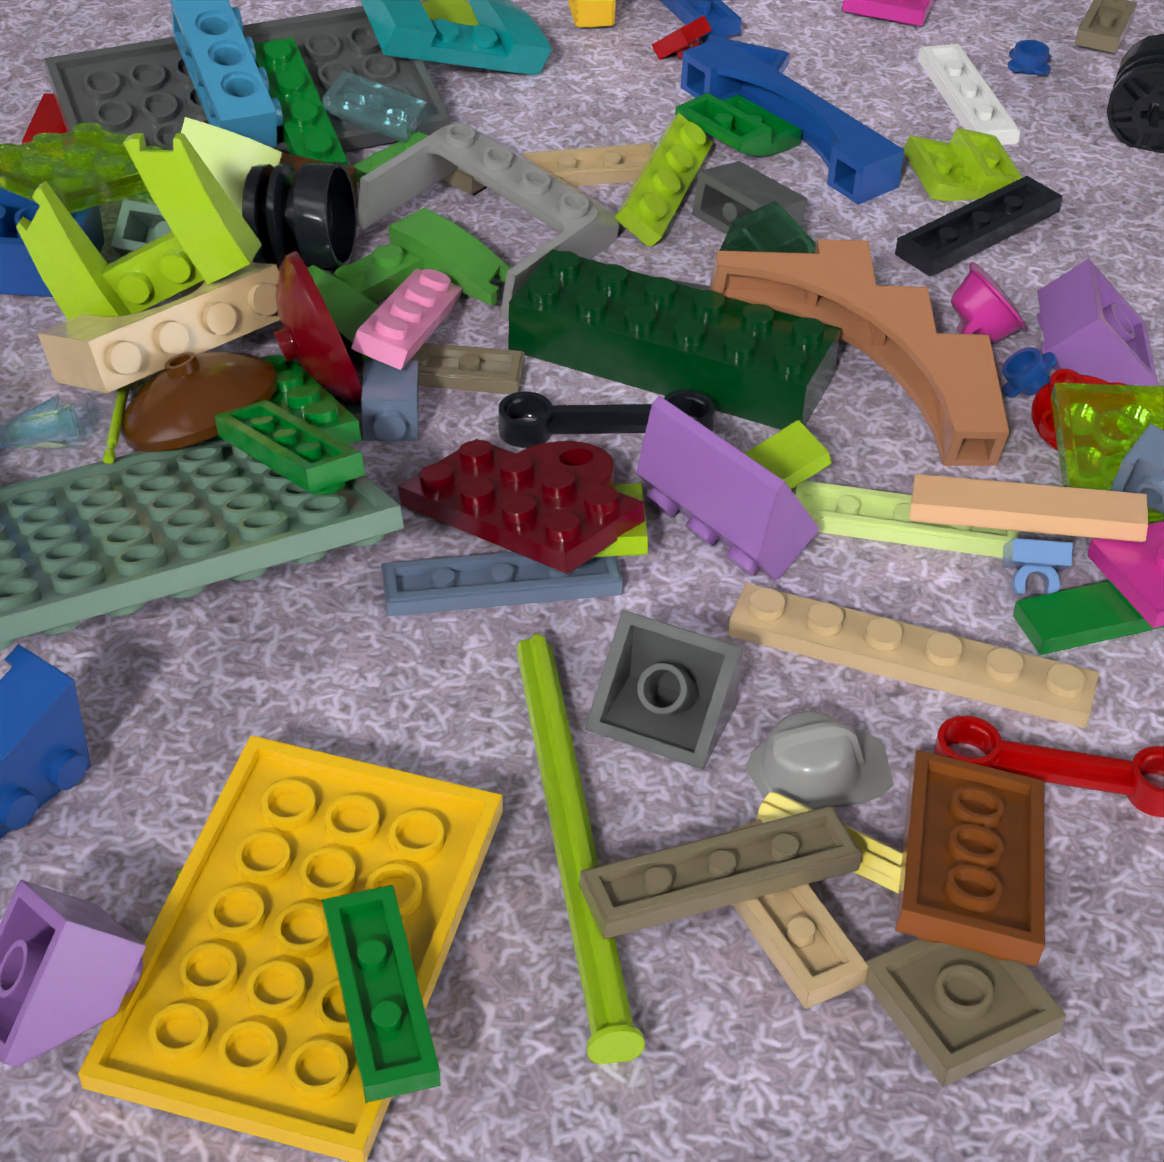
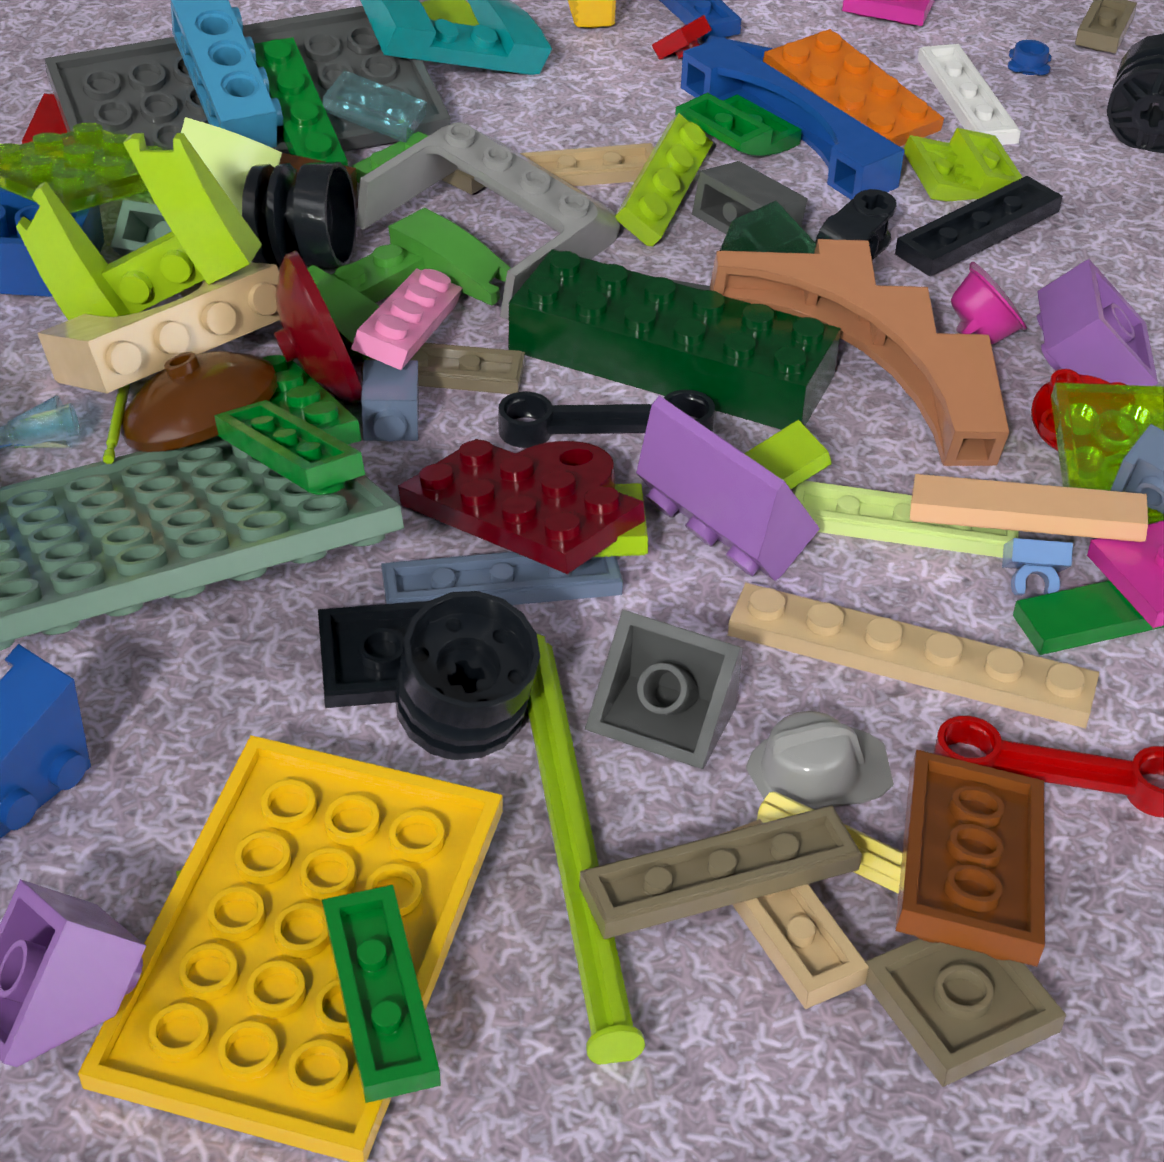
blue plate [1002,347,1057,398] -> none
none -> black tile [318,601,428,708]
none -> black wheel [395,591,540,760]
none -> orange plate [763,29,944,147]
none -> black piece [814,189,897,261]

